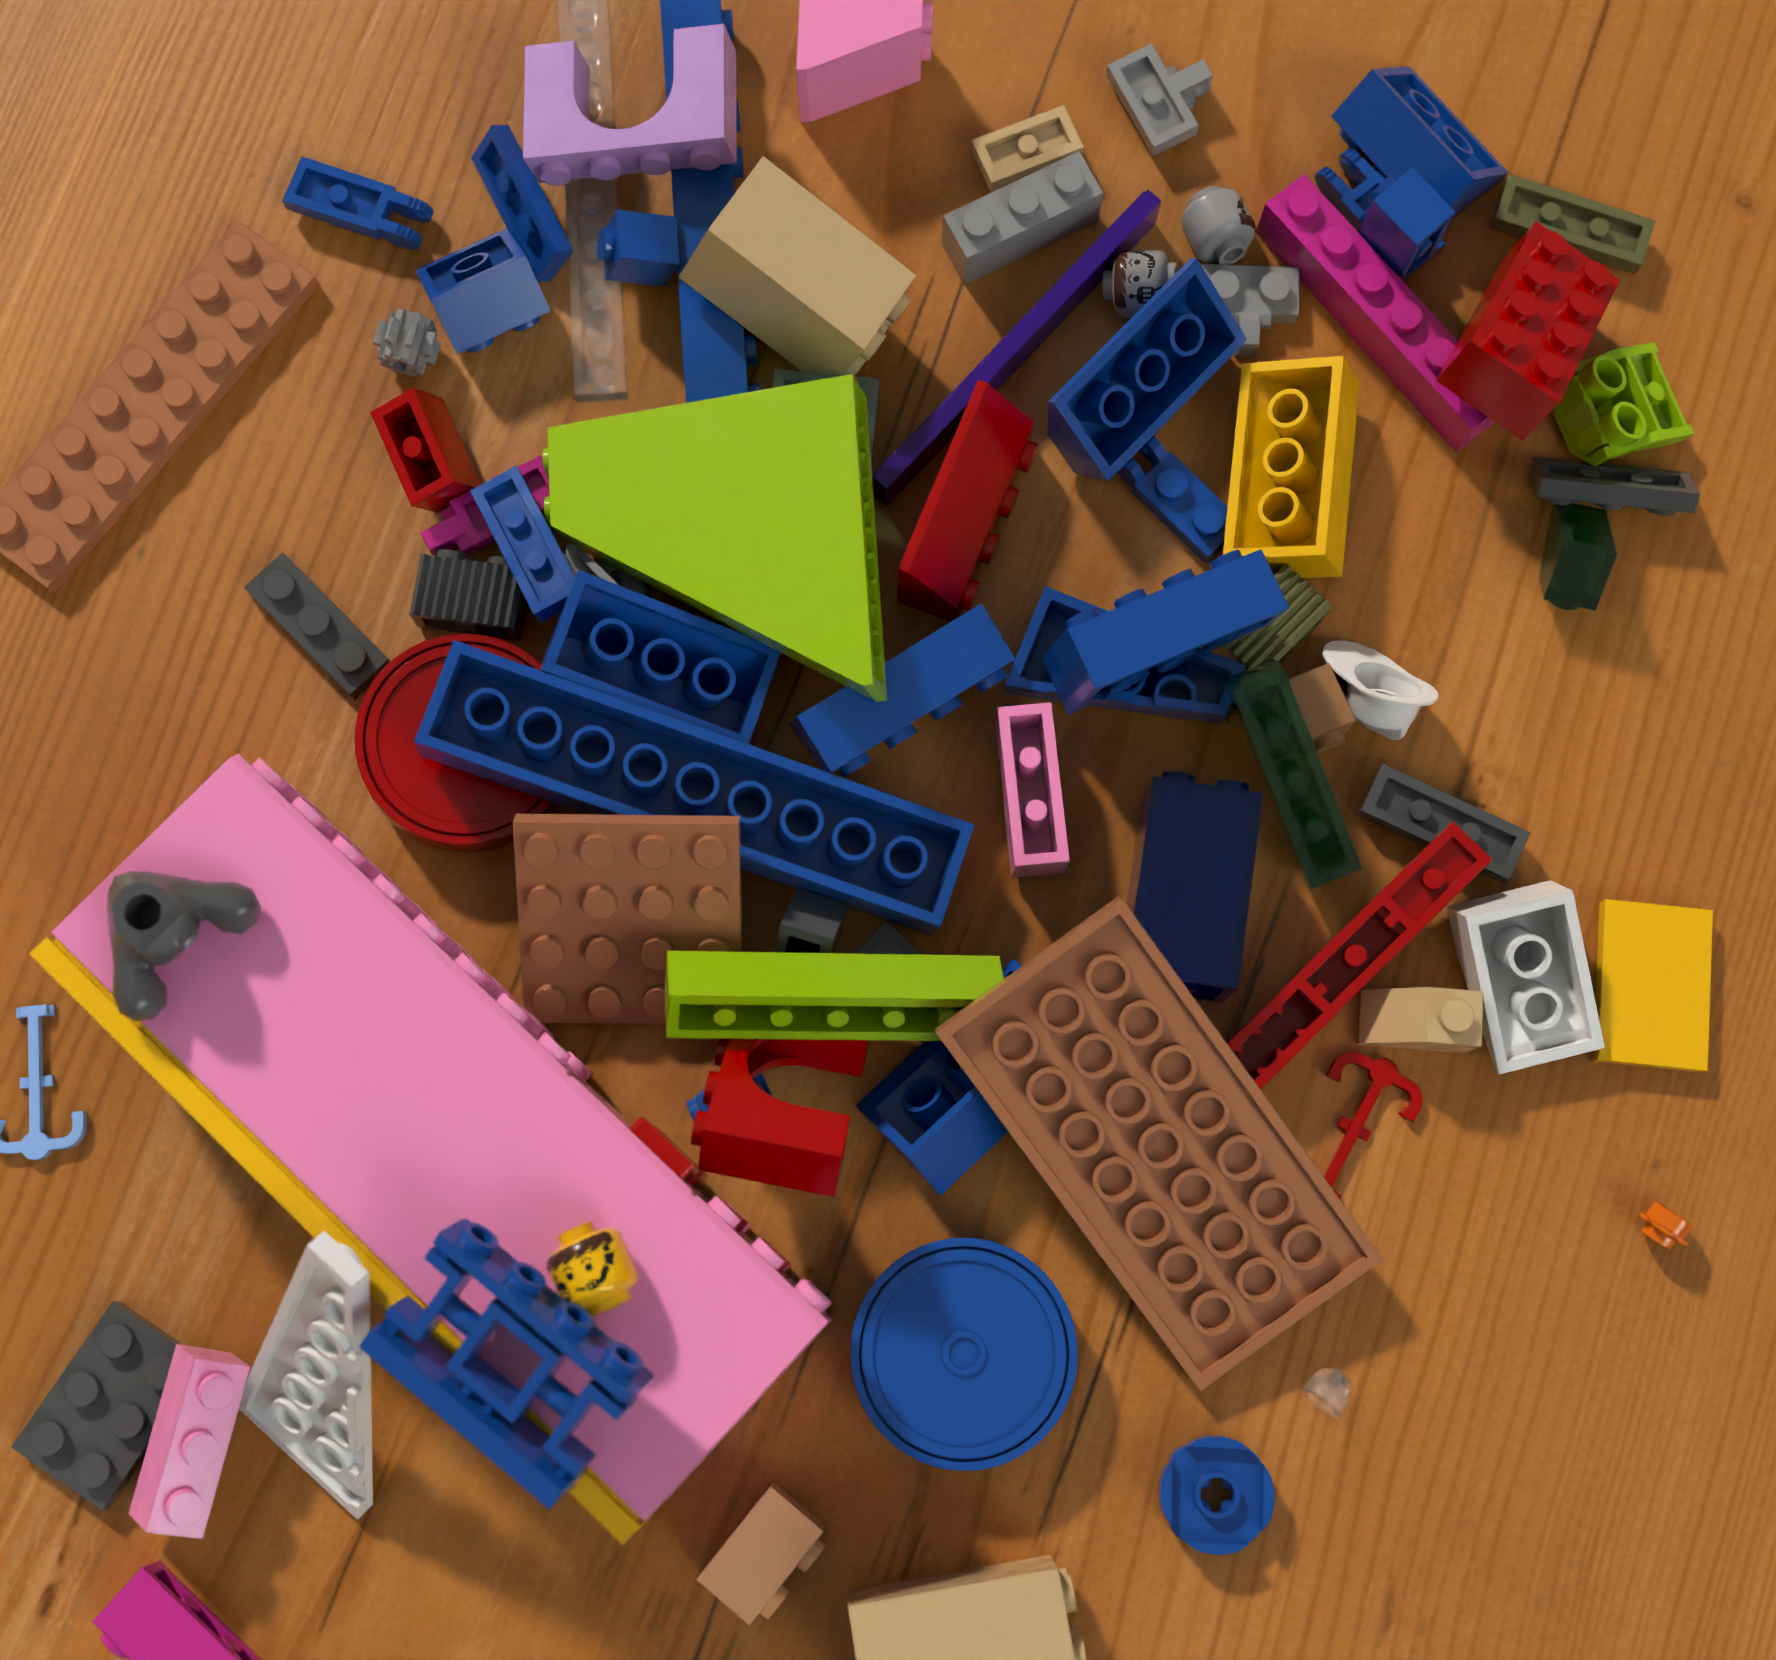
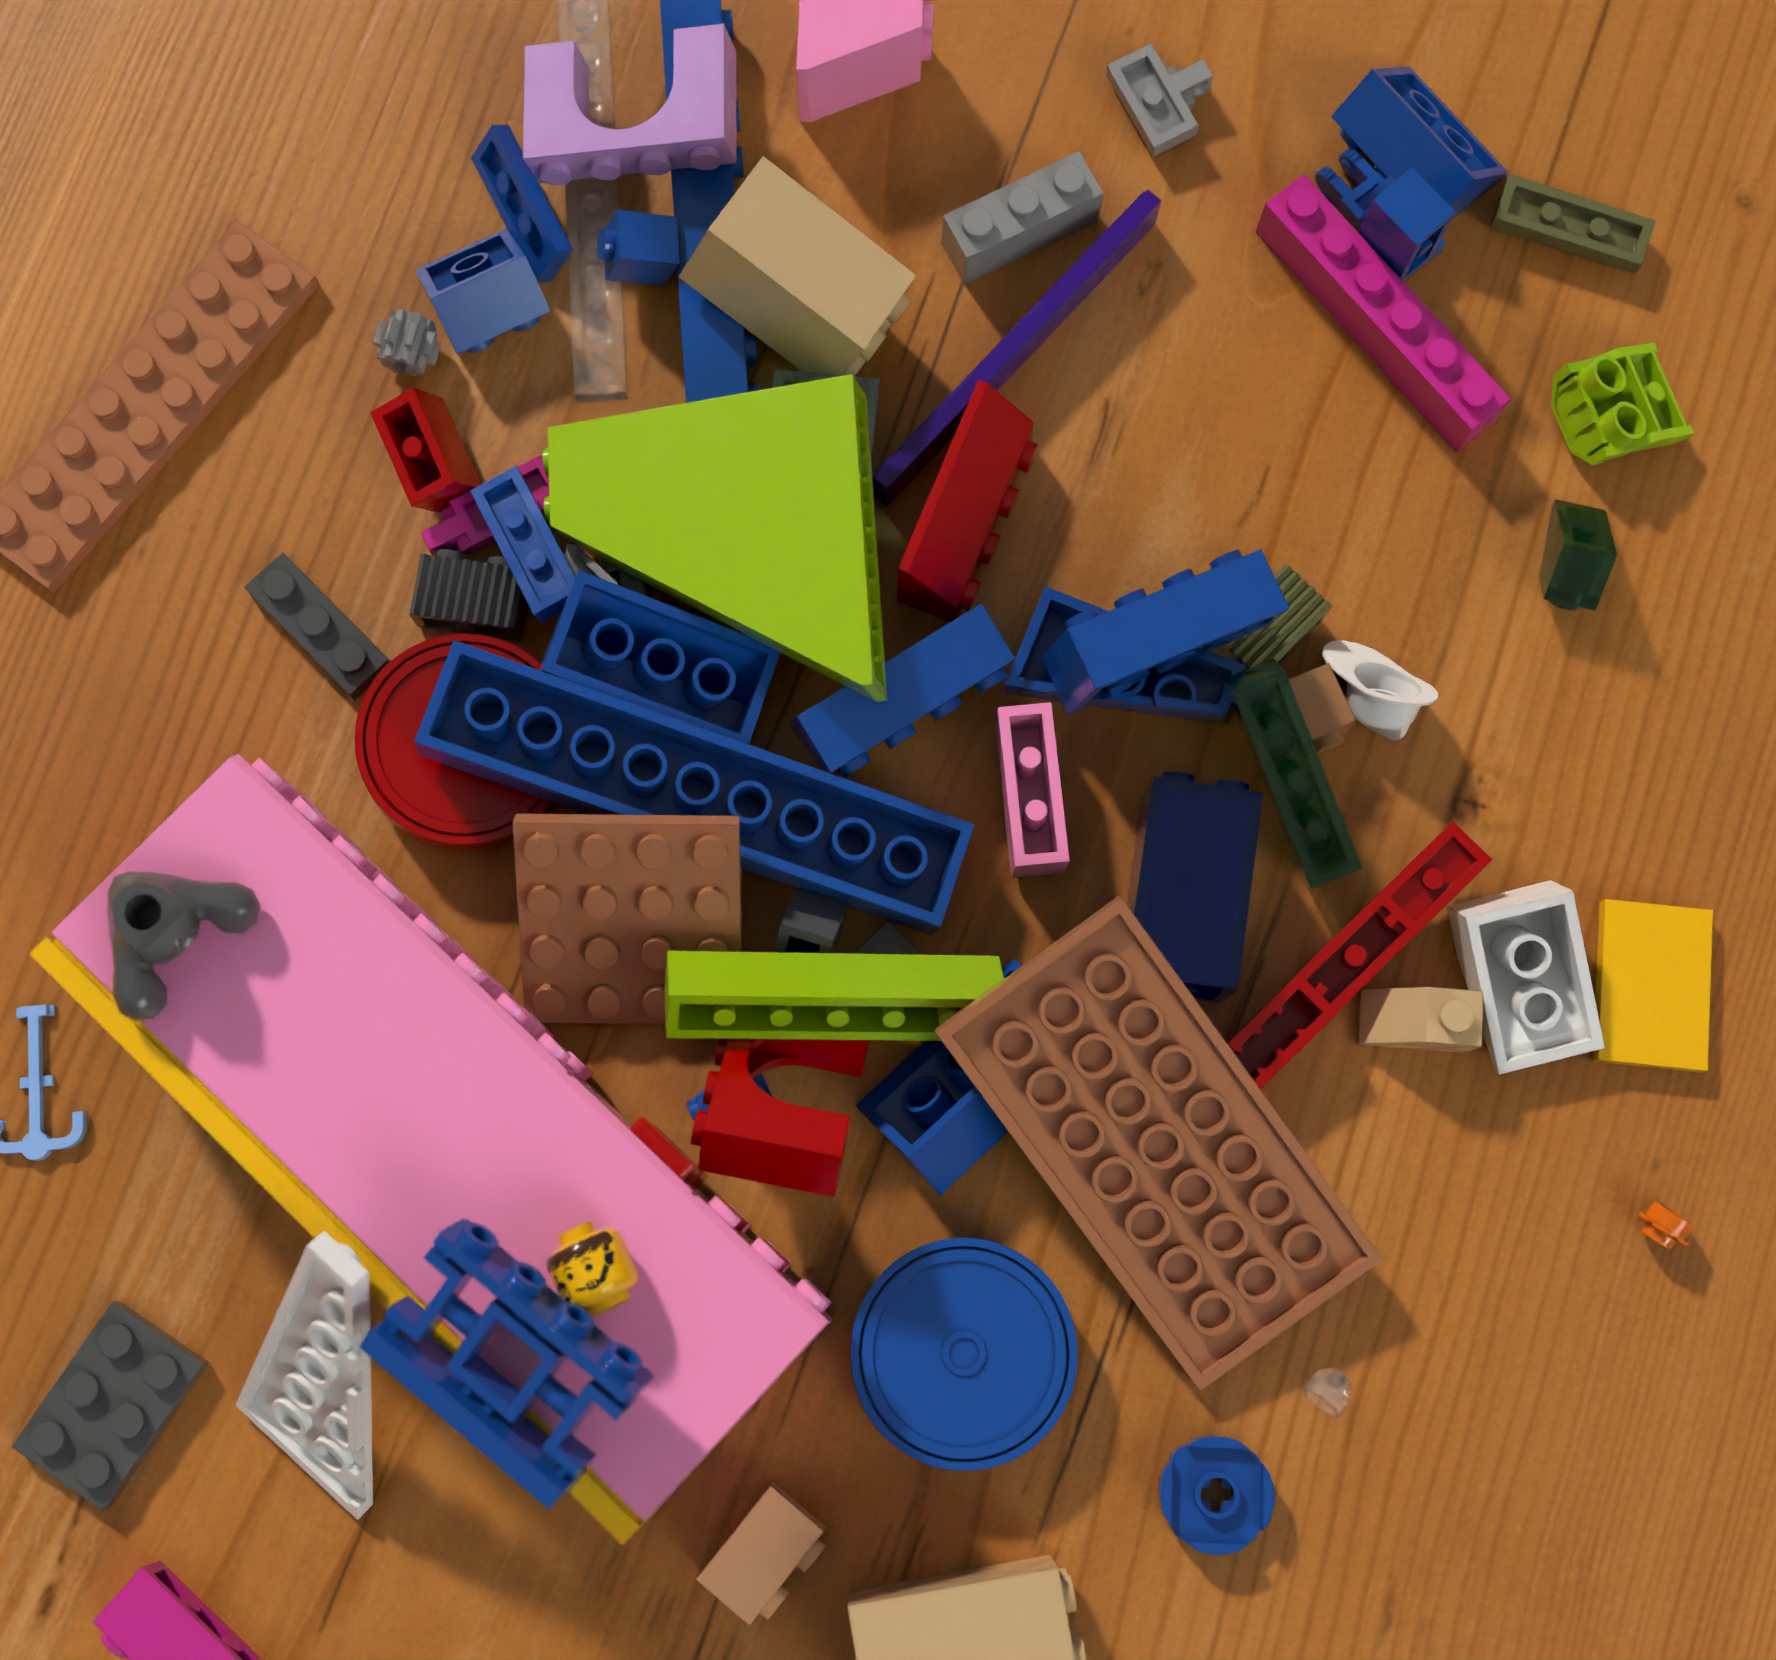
bright pink brick [129,1344,250,1539] -> none
blue hinge [282,157,434,251] -> none
tan plate [971,105,1084,193] -> none
blue slope [1048,258,1247,481] -> none
light grey head [1102,250,1177,319] -> none
blue hinge [1117,436,1228,563] -> none
light grey head [1181,186,1256,265] -> none
light grey hinge [1201,264,1299,357] -> none
yellow slope [1223,356,1360,578] -> none
red piece [1323,1052,1423,1199] -> none
dark grey plate [1357,764,1531,884] -> none
red brick [1436,221,1620,441] -> none
dark grey plate [1529,457,1700,516] -> none

